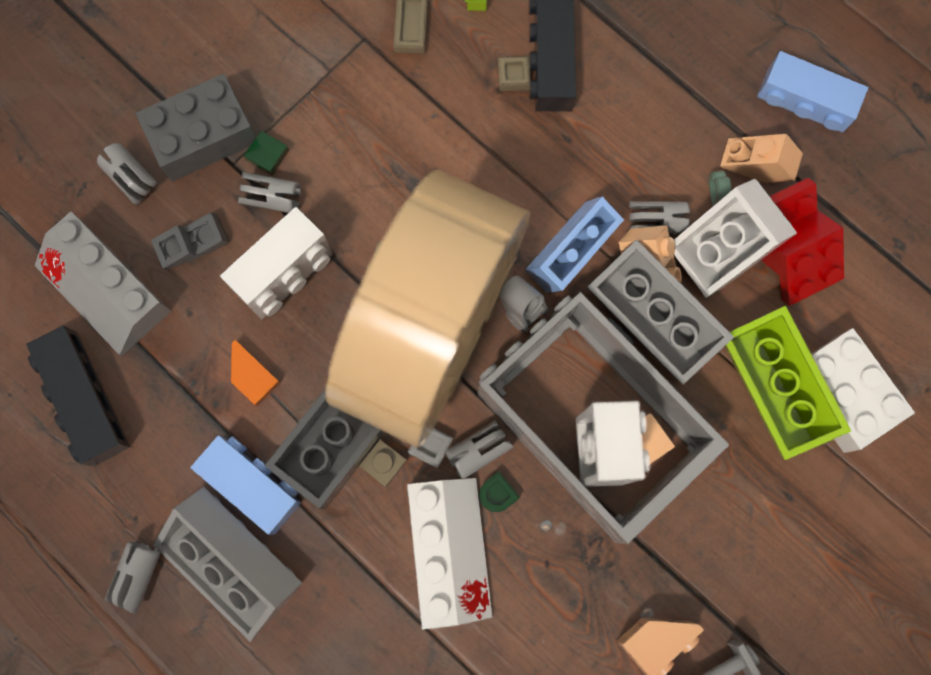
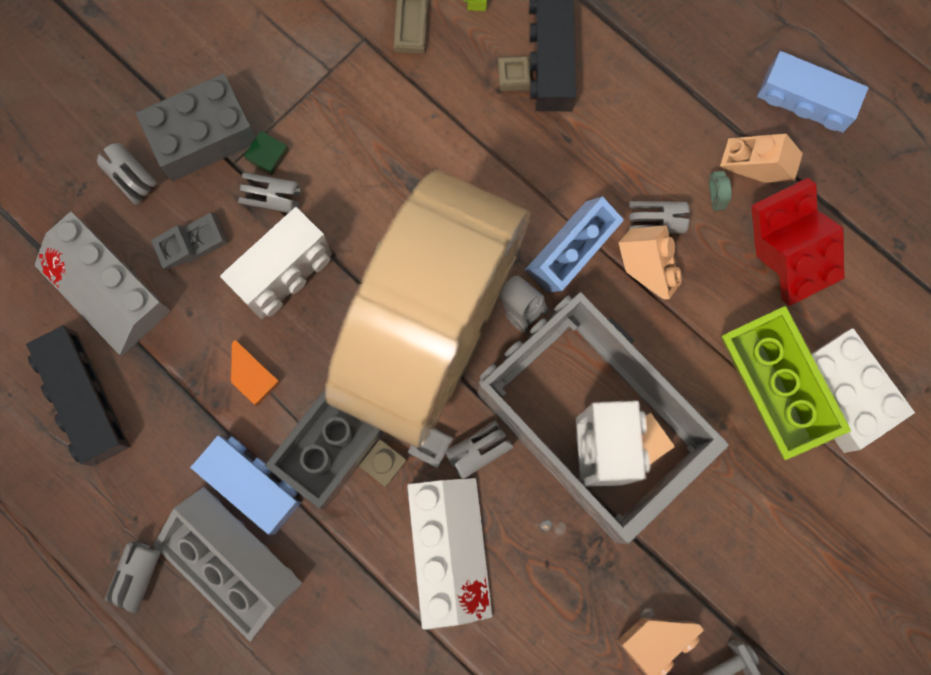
dark green tile [479,471,520,512] -> none
light grey slope [588,240,734,384] -> none
white brick [674,179,797,298] -> none

